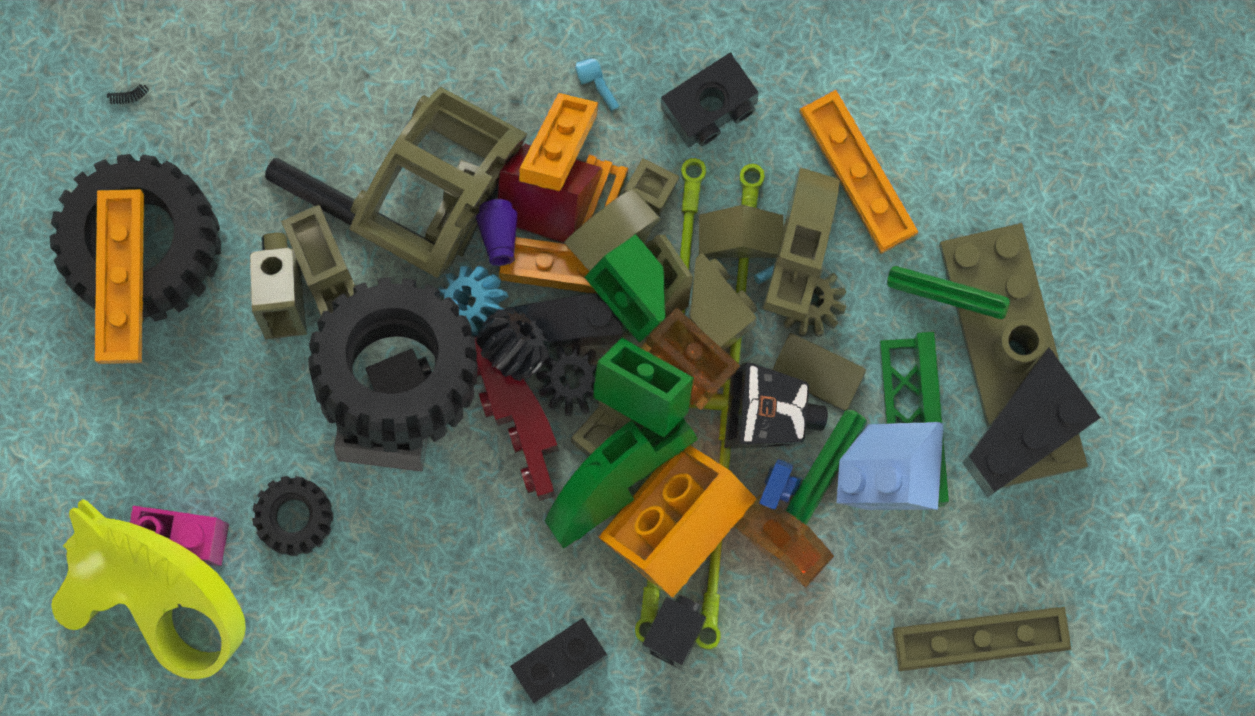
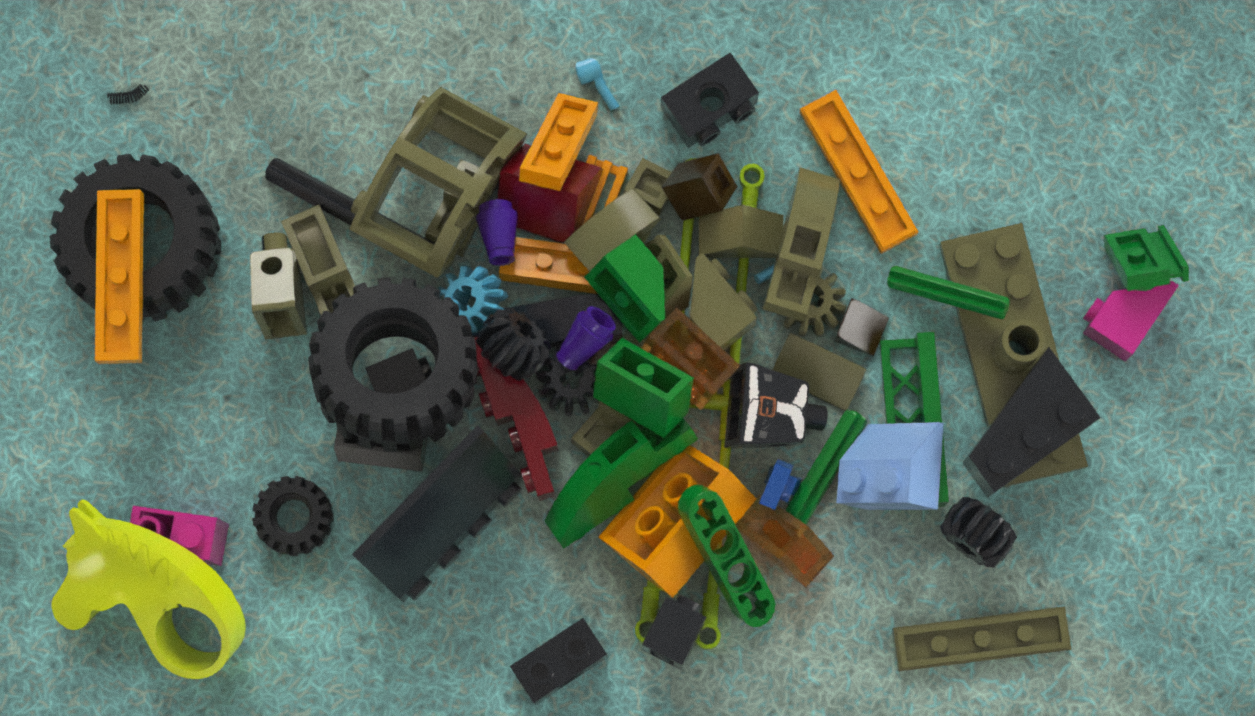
none -> black slope [352,425,523,603]
none -> dark purple cone [556,306,616,370]
none -> dark brown panel [662,153,738,220]
none -> green beam [678,485,776,627]
none -> slope [834,298,889,357]
none -> black gear [940,497,1017,568]
none -> dark pink slope [1083,281,1179,361]
none -> green plate [1104,225,1189,291]

